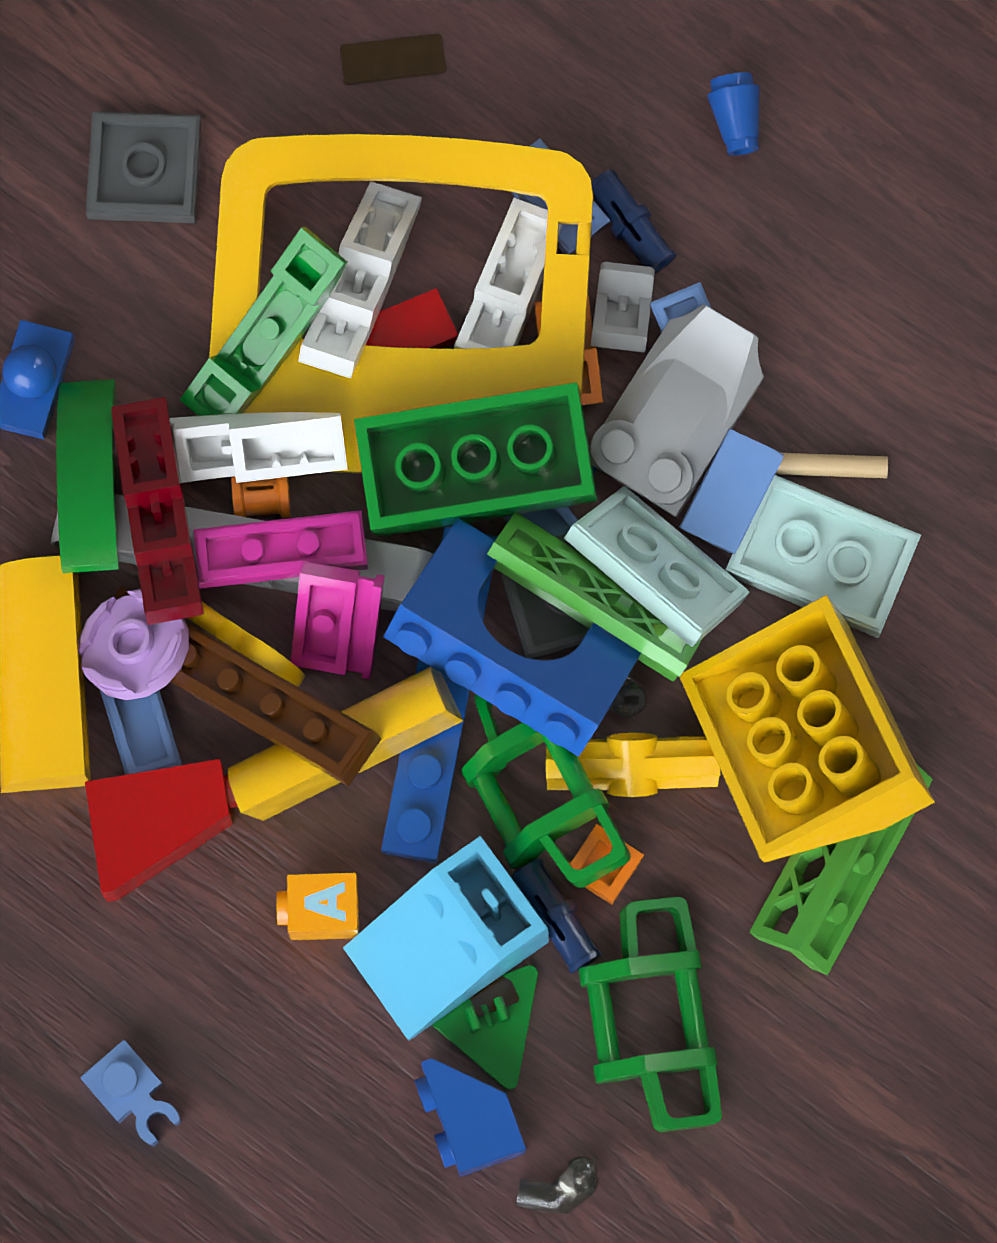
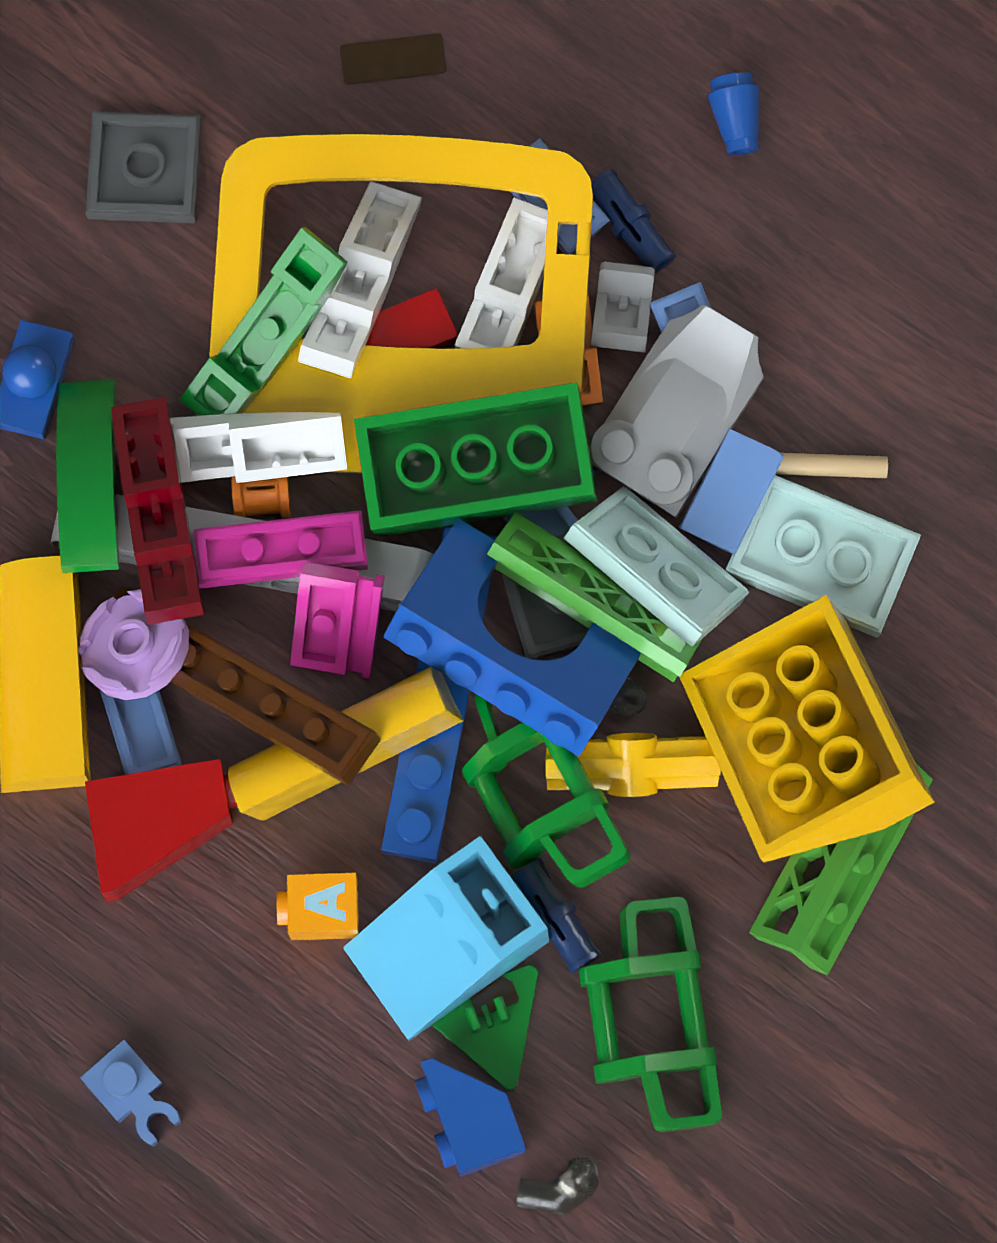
yellow piece [188,601,306,687] -> none
orange plate [570,824,644,905] -> none

